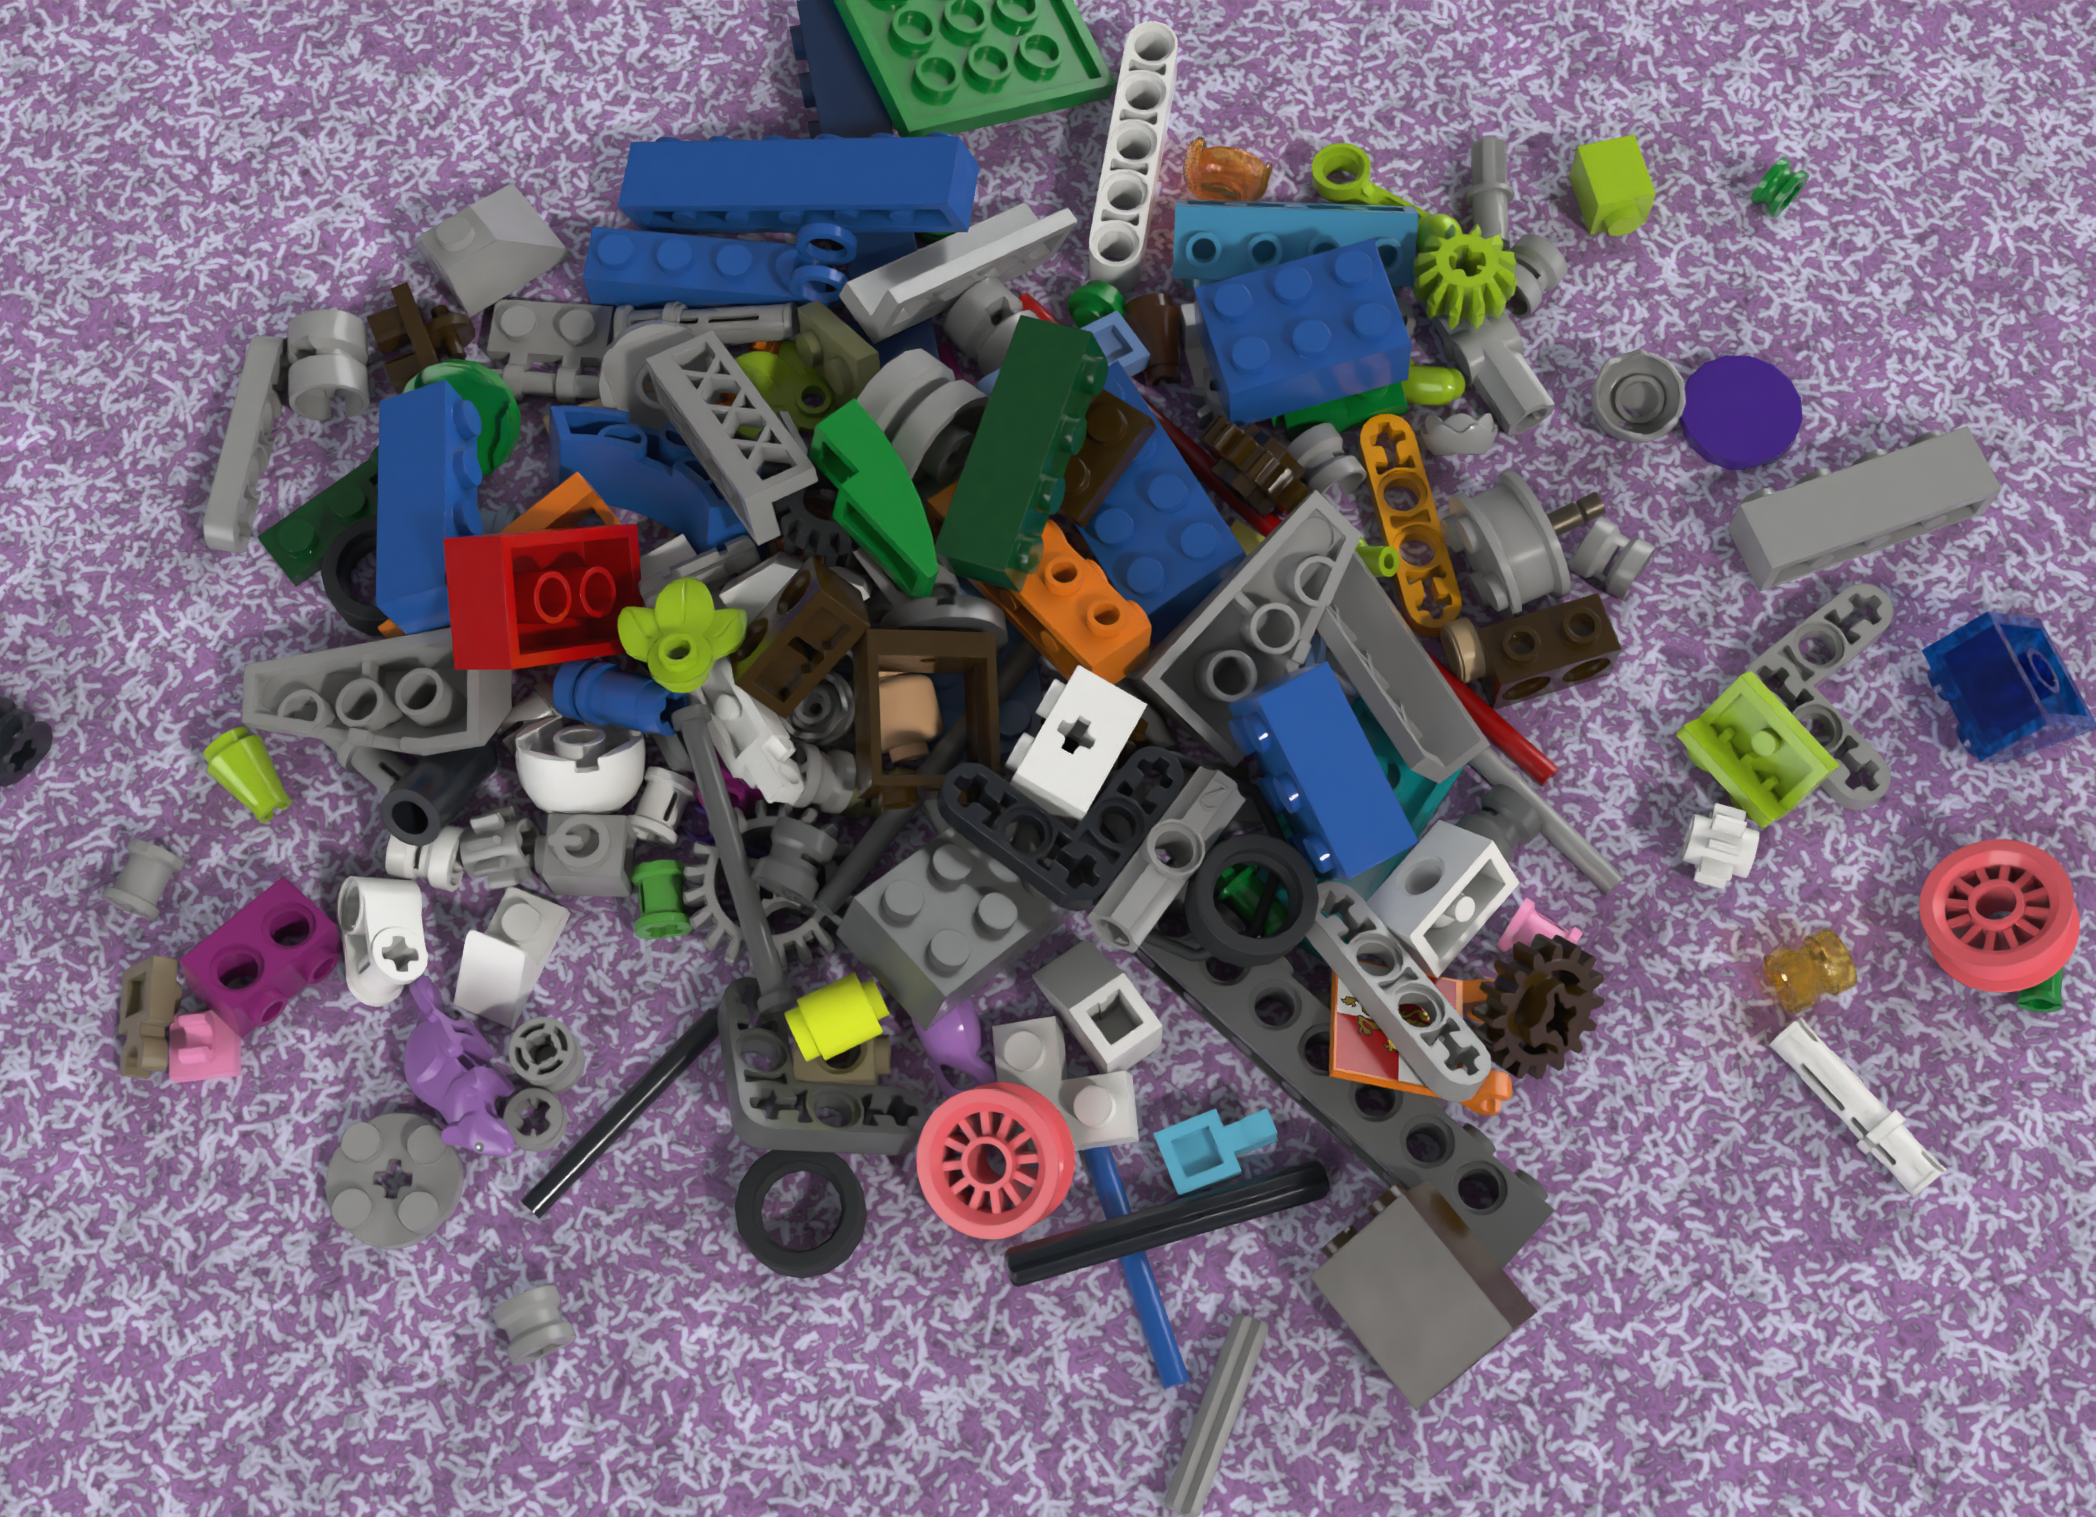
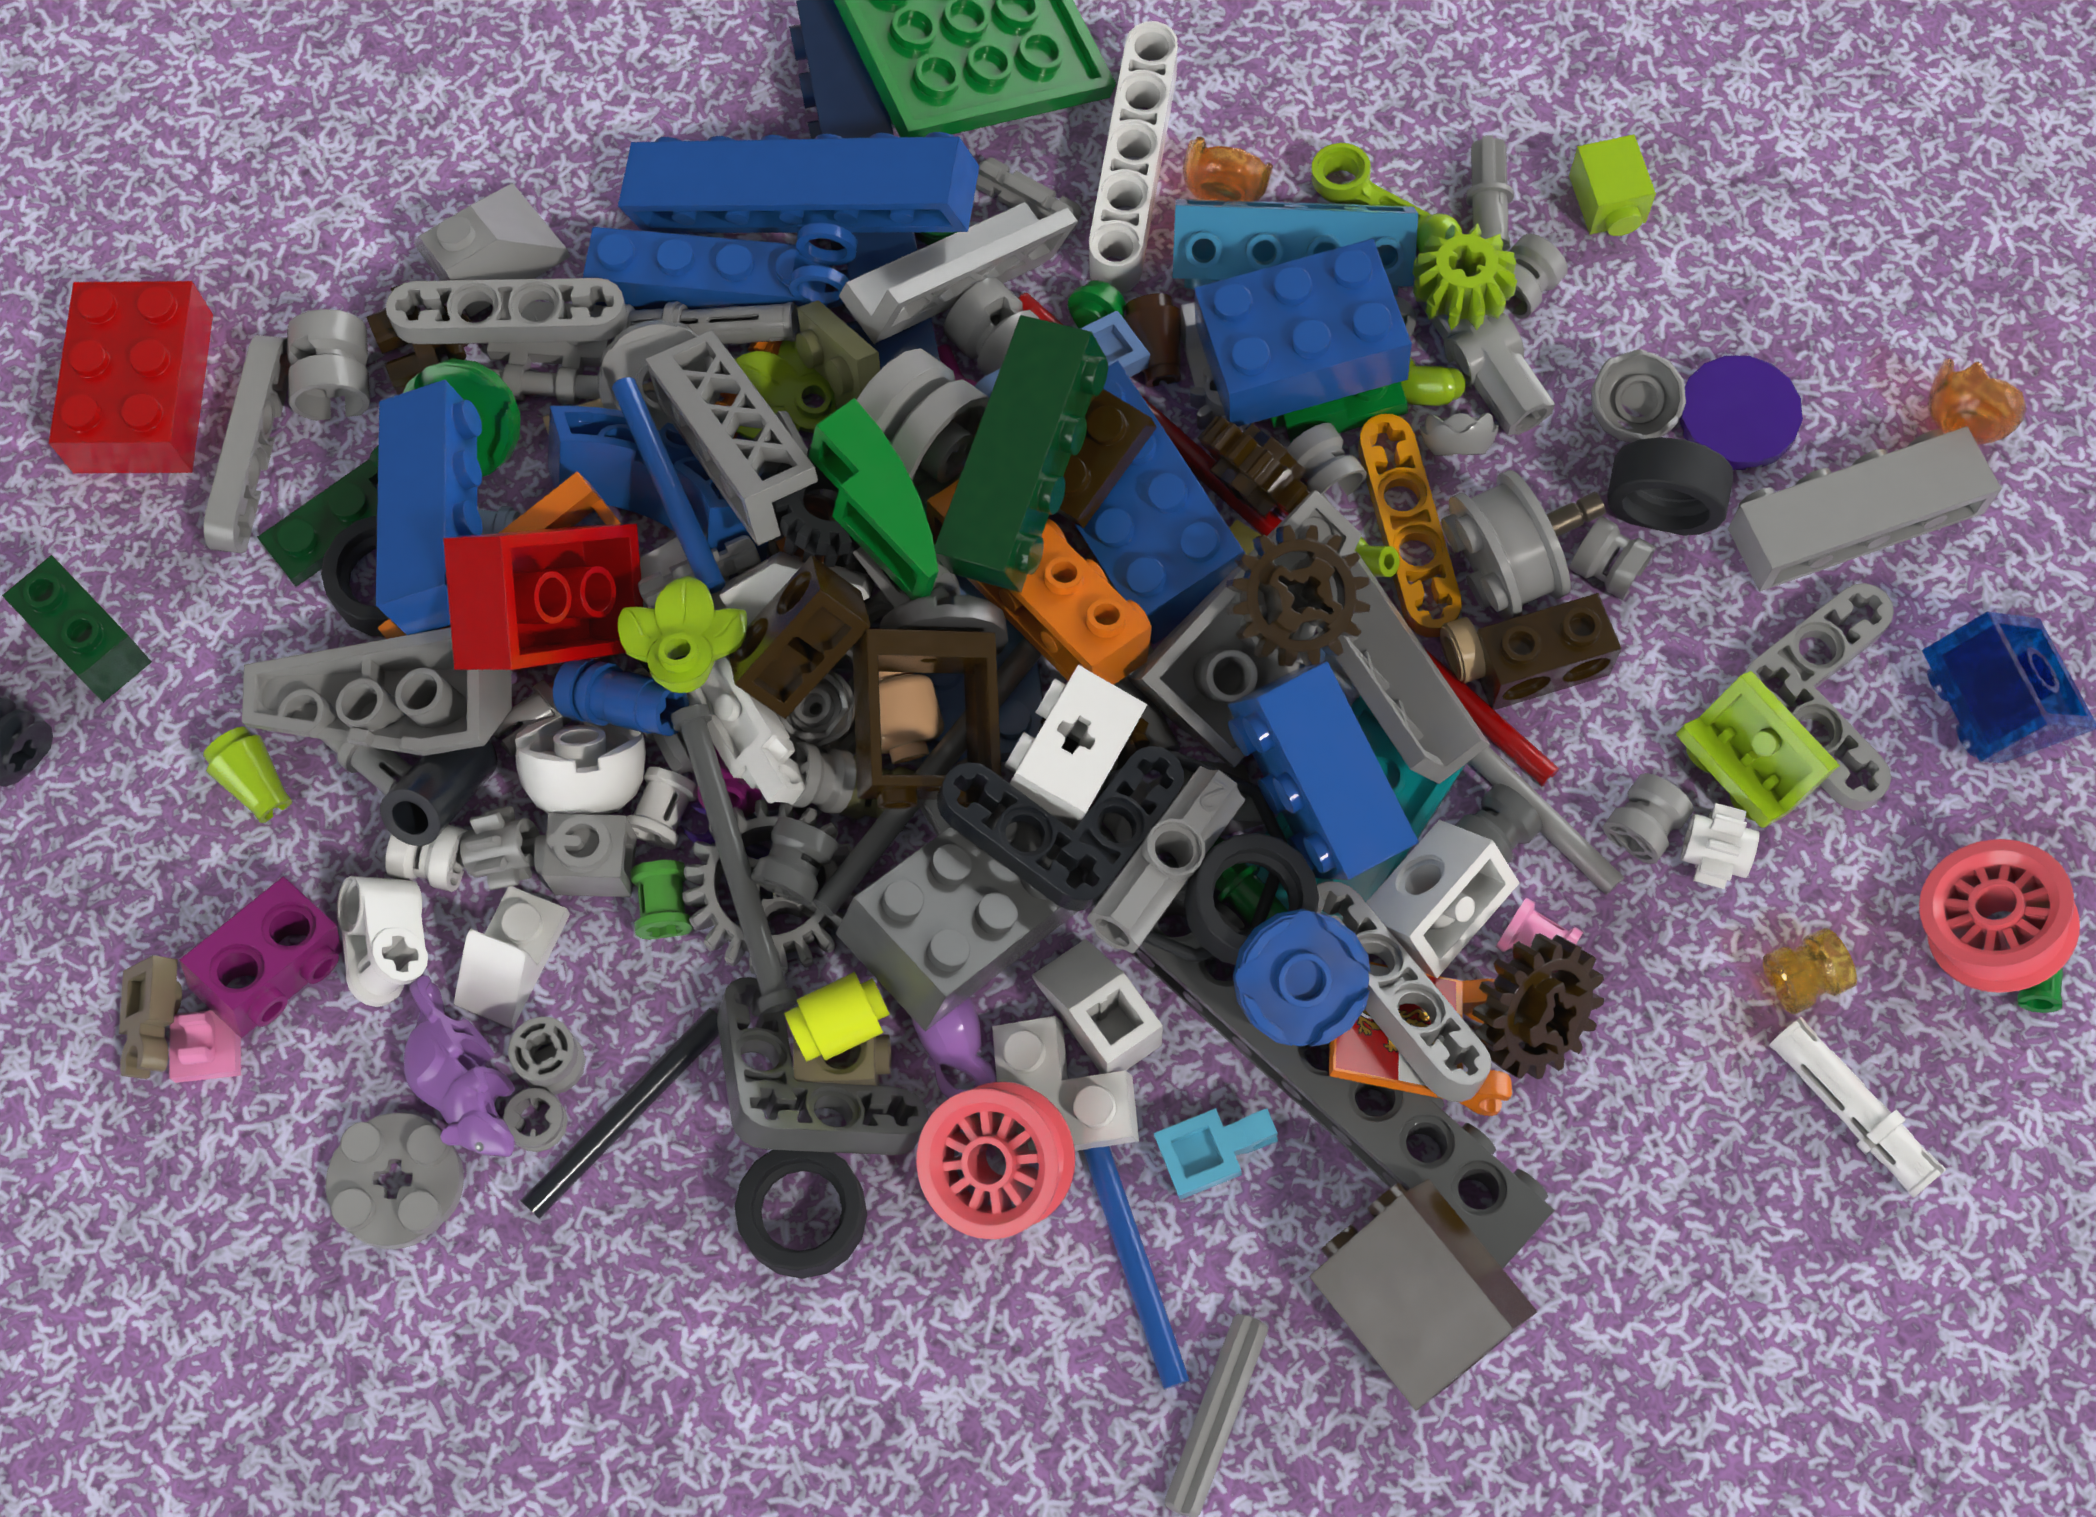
light grey bush [101,838,185,921] -> none
light grey wheel [492,1285,577,1366] -> none
black axle [1004,1160,1330,1287] -> none
green bush [1751,157,1809,218] -> none
none -> dark green brick [2,555,152,703]
none -> red brick [49,281,213,473]
none -> light grey beam [386,278,628,344]
none -> blue bar [612,377,726,594]
none -> light grey axle [976,157,1082,231]
none -> dark brown gear [1226,525,1370,667]
none -> blue tile [1233,909,1371,1047]
none -> light grey wheel [1603,773,1694,864]
none -> black tyre [1607,437,1733,536]
none -> clear orange hair [1927,358,2027,445]

